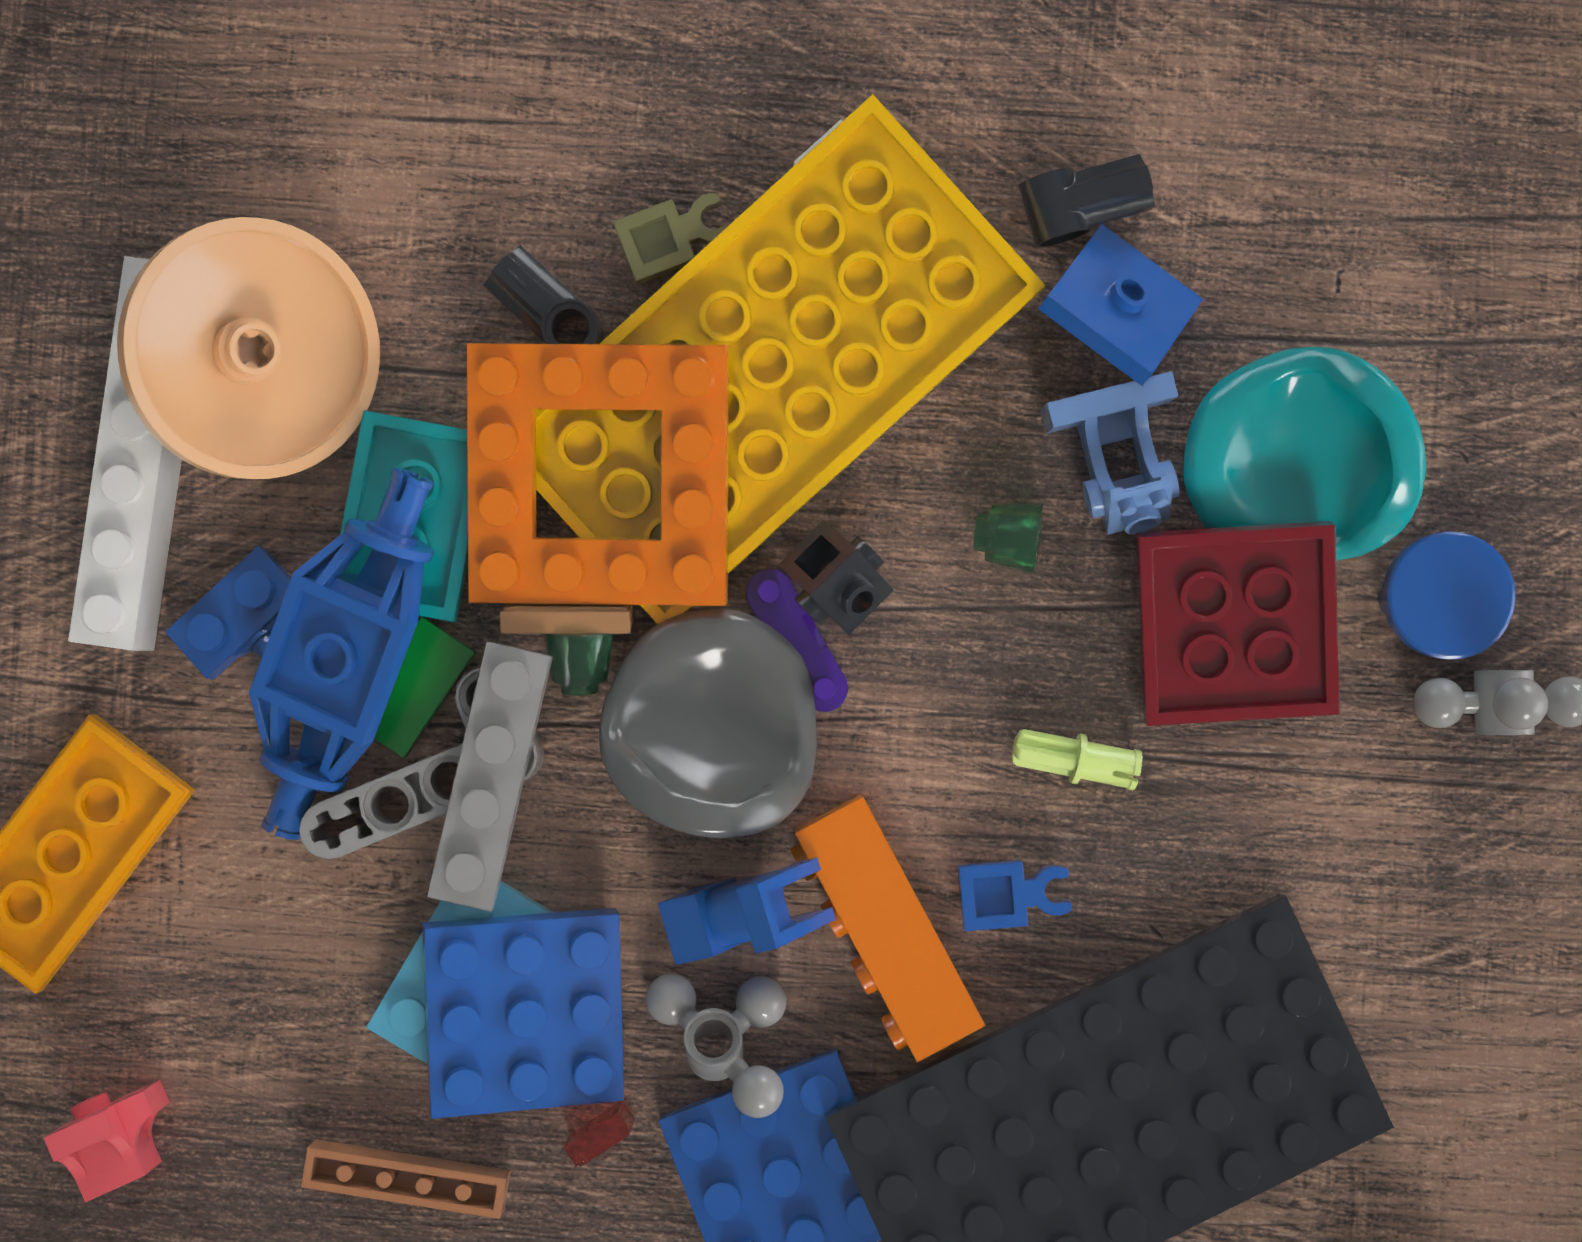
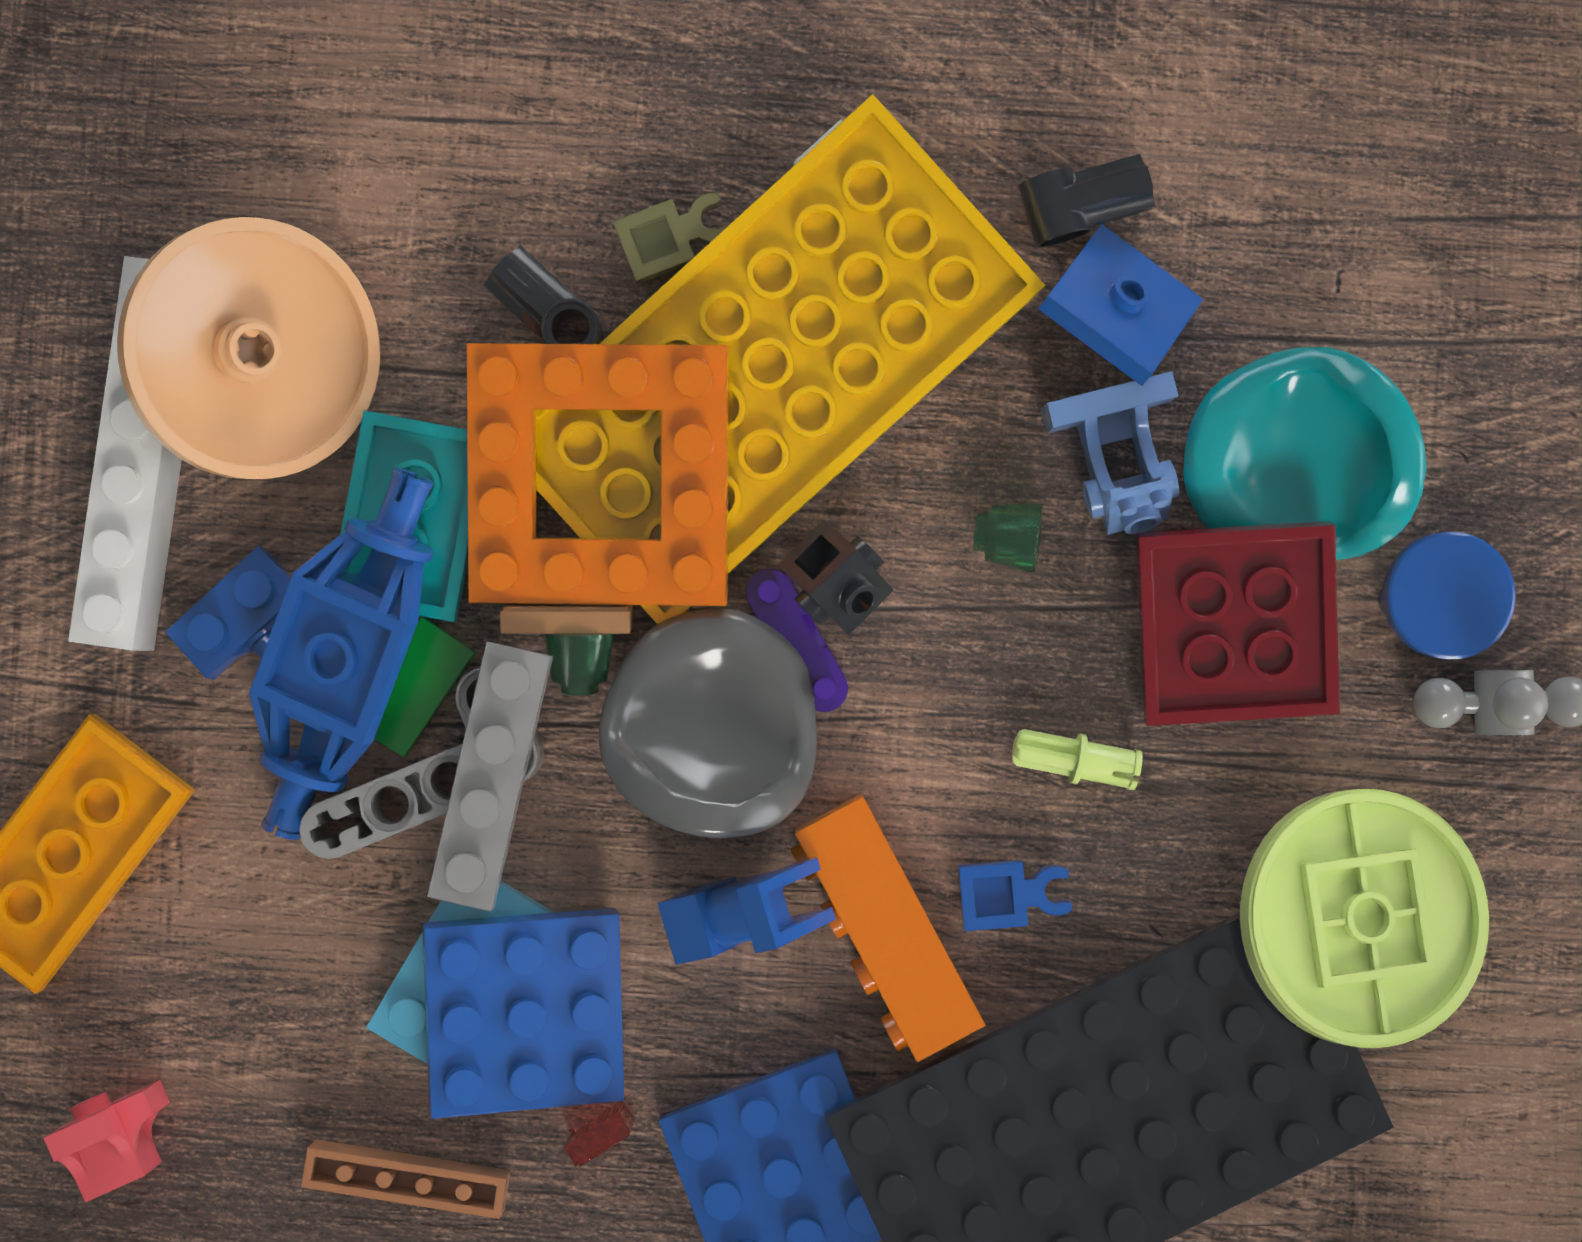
light grey piece [646,973,786,1118] -> none
none -> yellowish green plate [1240,789,1489,1048]

